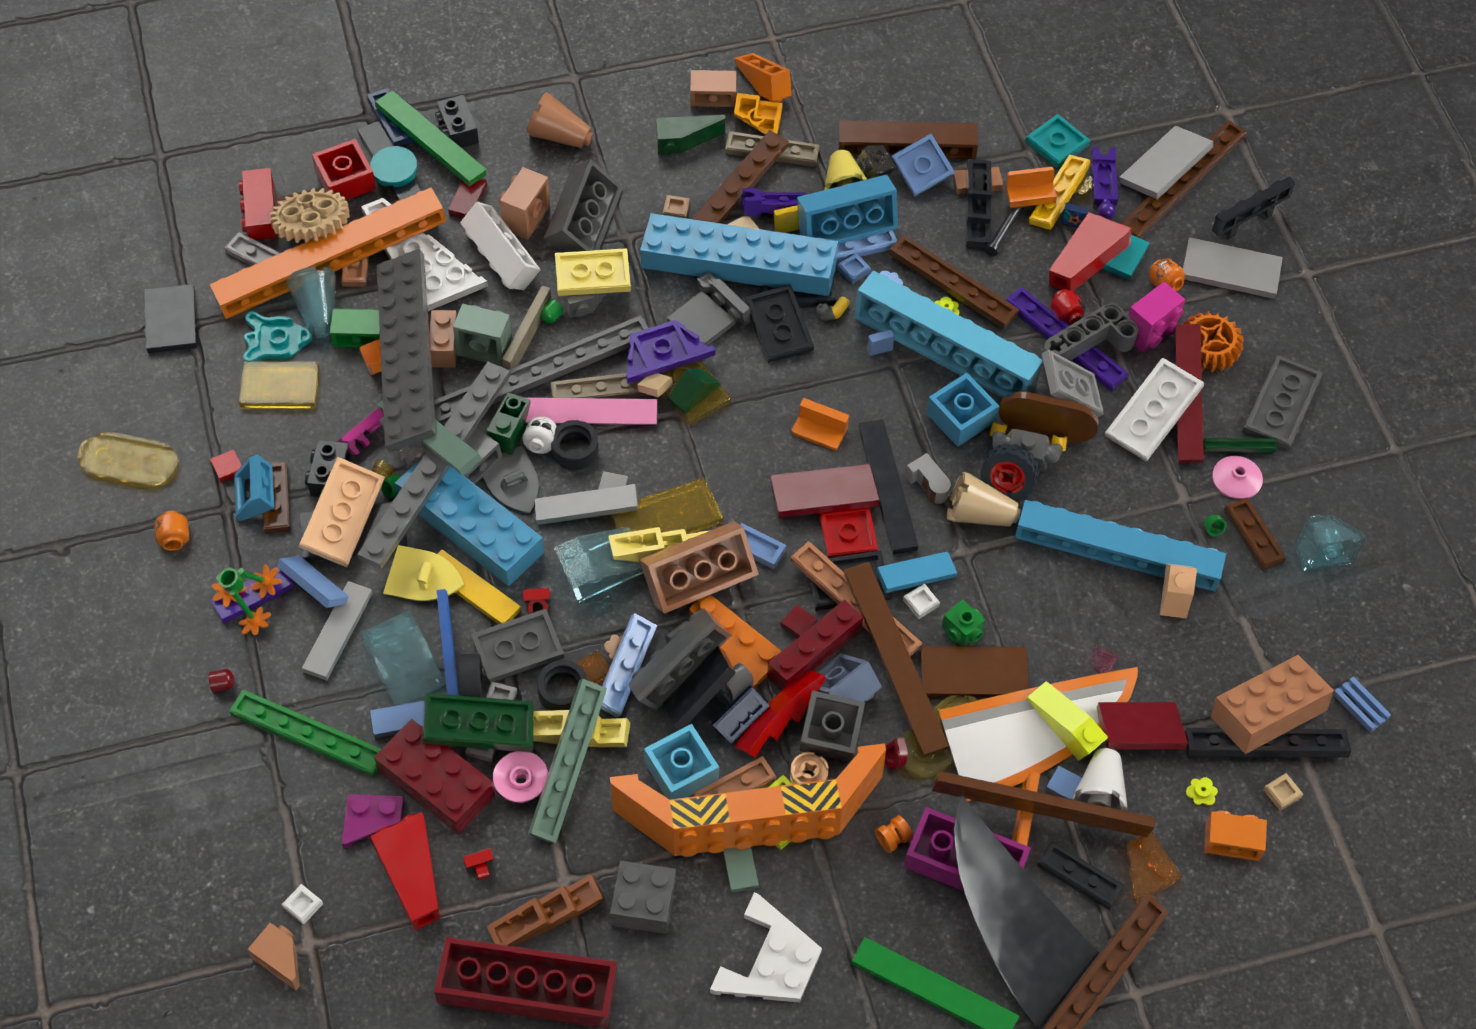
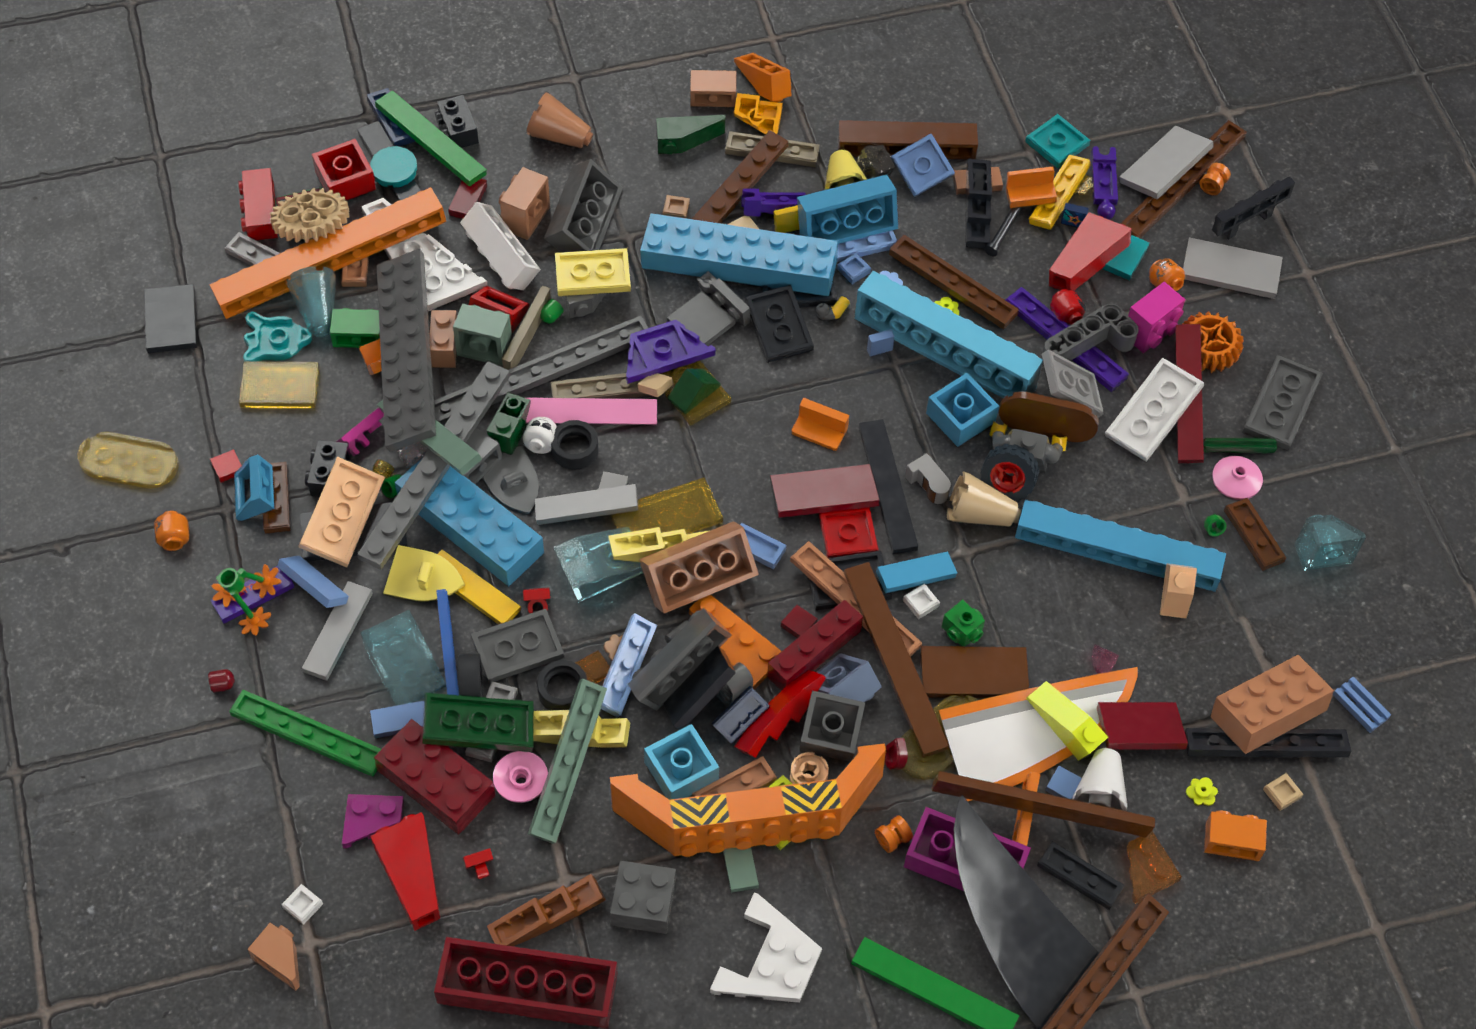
none -> red tile [469,286,530,333]
none -> orange wheel [1199,163,1231,195]

